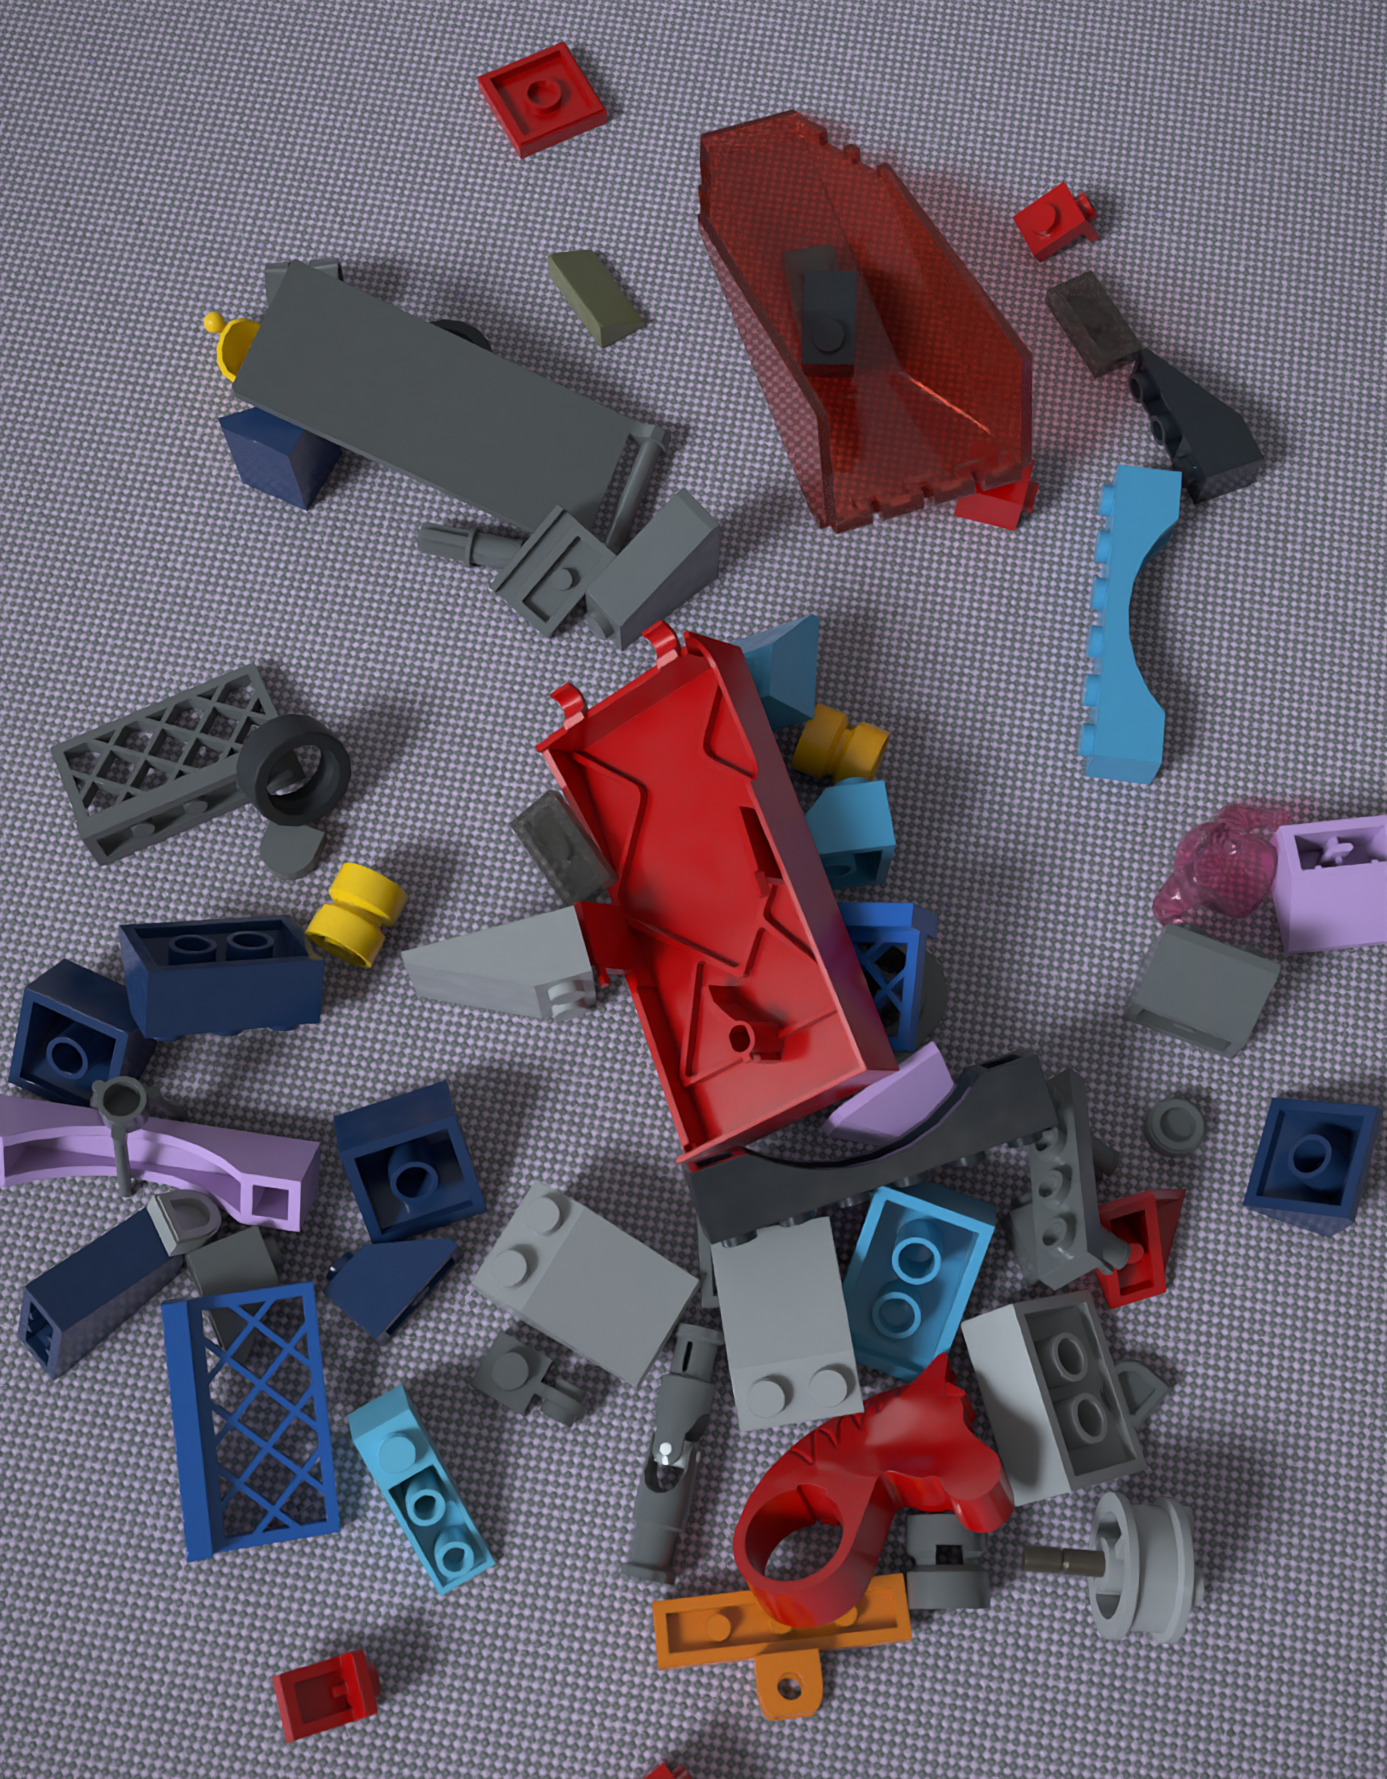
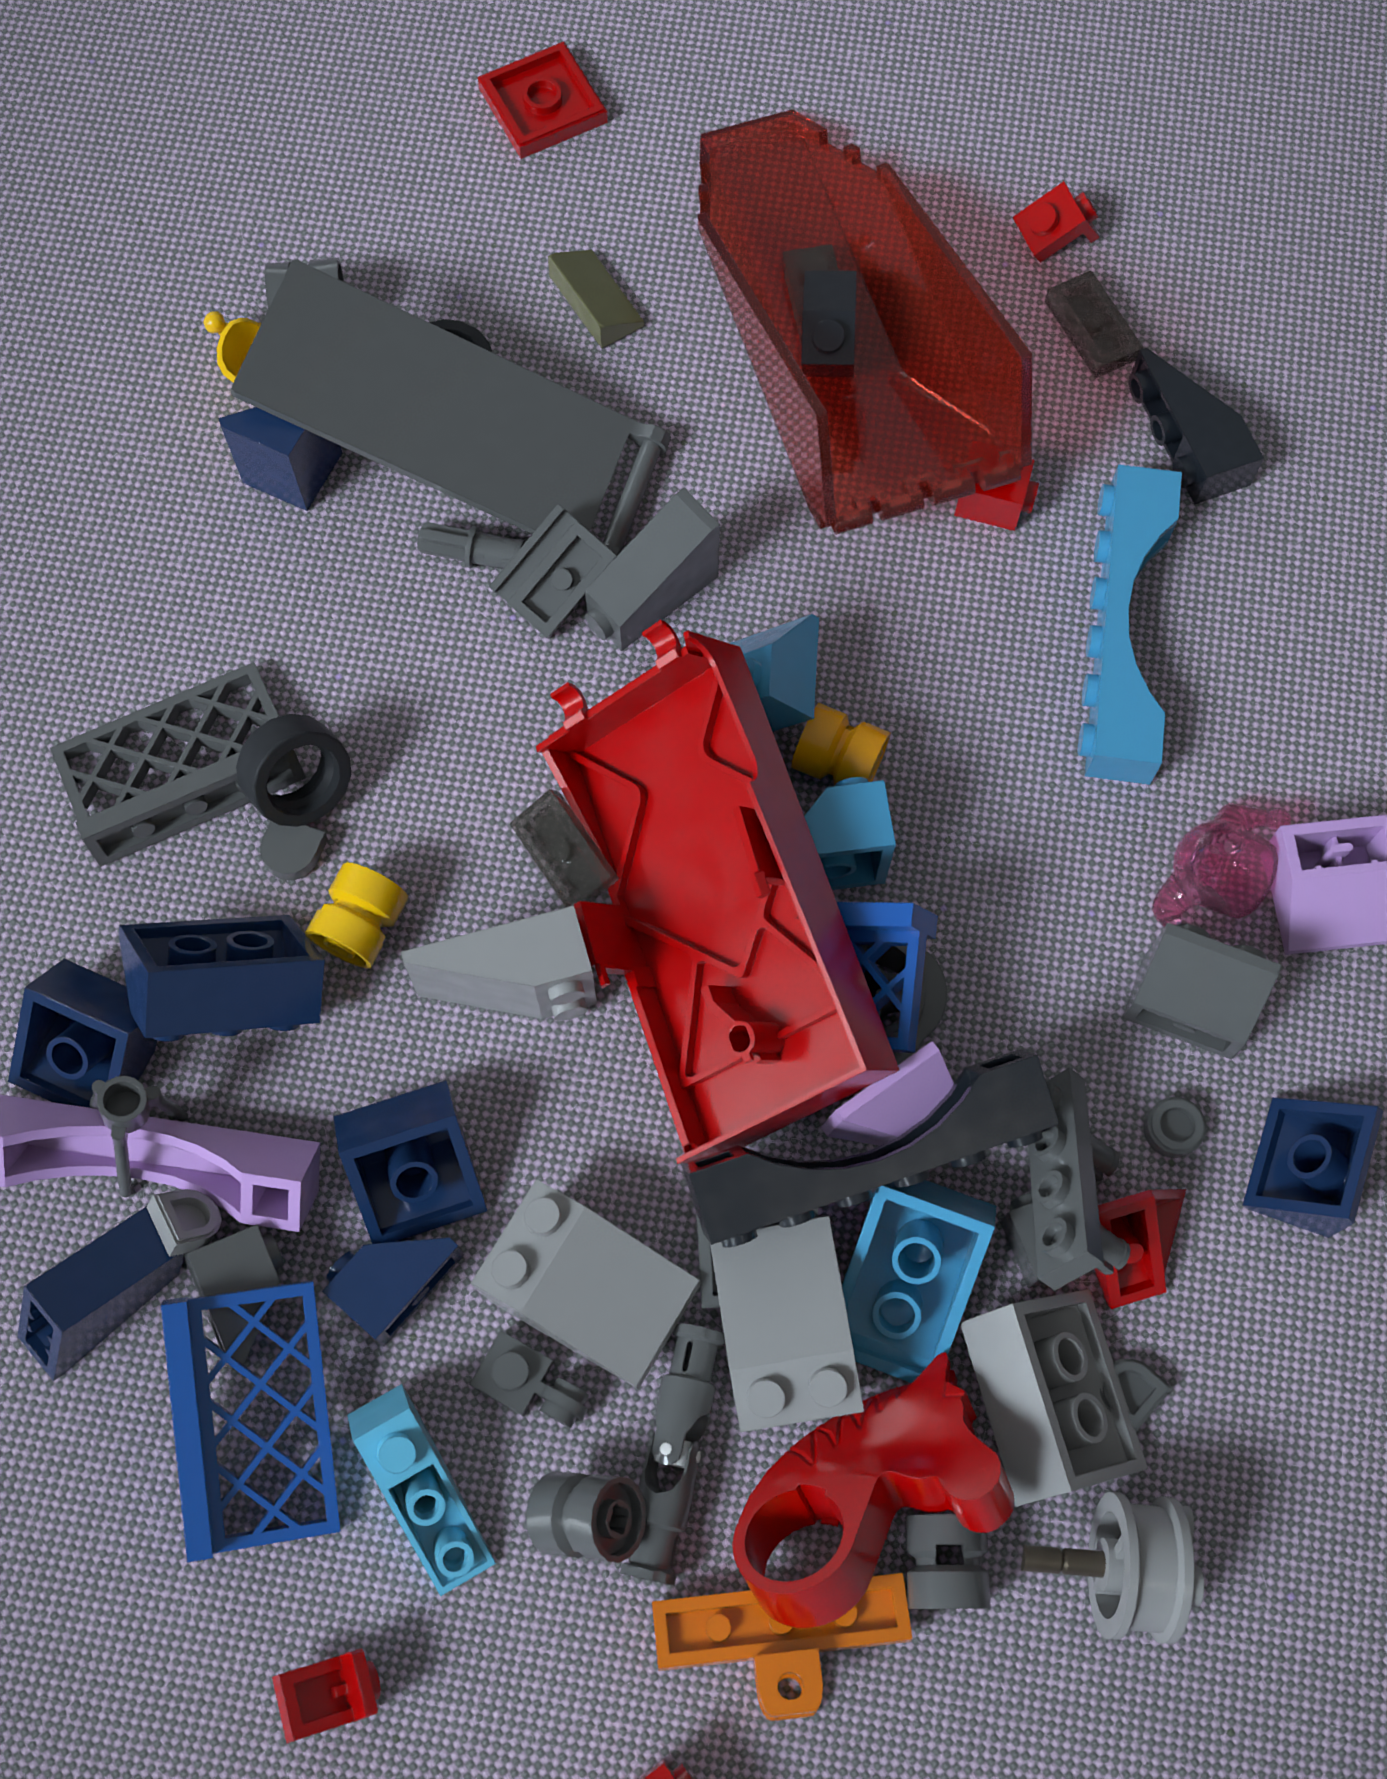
none -> dark grey wheel [526,1471,647,1563]

